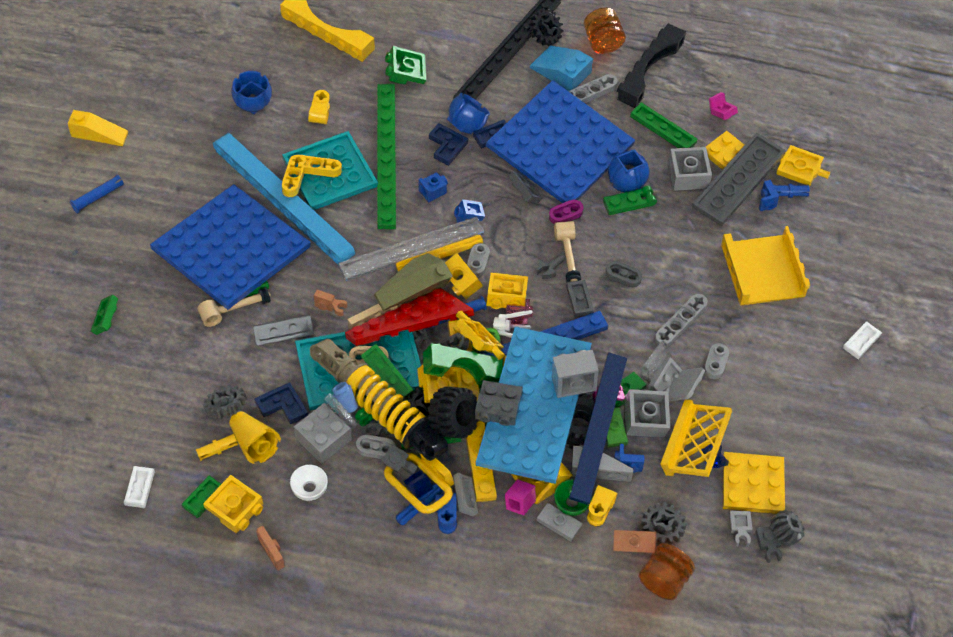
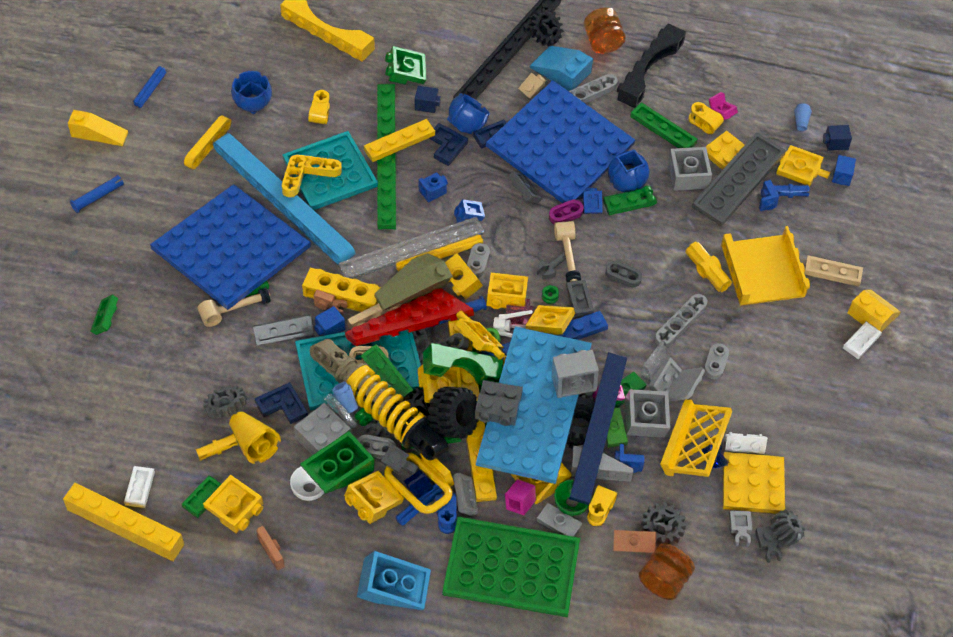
none -> yellow brick [63,483,184,561]
none -> blue axle [133,66,166,108]
none -> yellow beam [184,115,231,170]
none -> green slope [300,431,374,494]
none -> yellow brick [302,267,381,312]
none -> blue brick [314,306,346,336]
none -> yellow plate [344,471,404,524]
none -> dark azure slope [357,551,431,610]
none -> yellow plate [364,119,435,162]
none -> dark blue brick [415,86,441,113]
none -> green plate [442,517,580,618]
none -> tan bracket [518,72,547,100]
none -> yellow plate [525,305,575,335]
none -> green bush [542,285,559,304]
none -> blue bracket [582,188,603,214]
none -> yellow piece [685,242,732,293]
none -> yellow piece [688,102,724,134]
none -> white hinge [725,432,768,454]
none -> medium blue cone [794,104,812,131]
none -> tan plate [804,256,863,287]
none -> dark blue brick [823,125,852,151]
none -> blue brick [832,155,856,186]
none -> yellow slope [848,290,901,332]

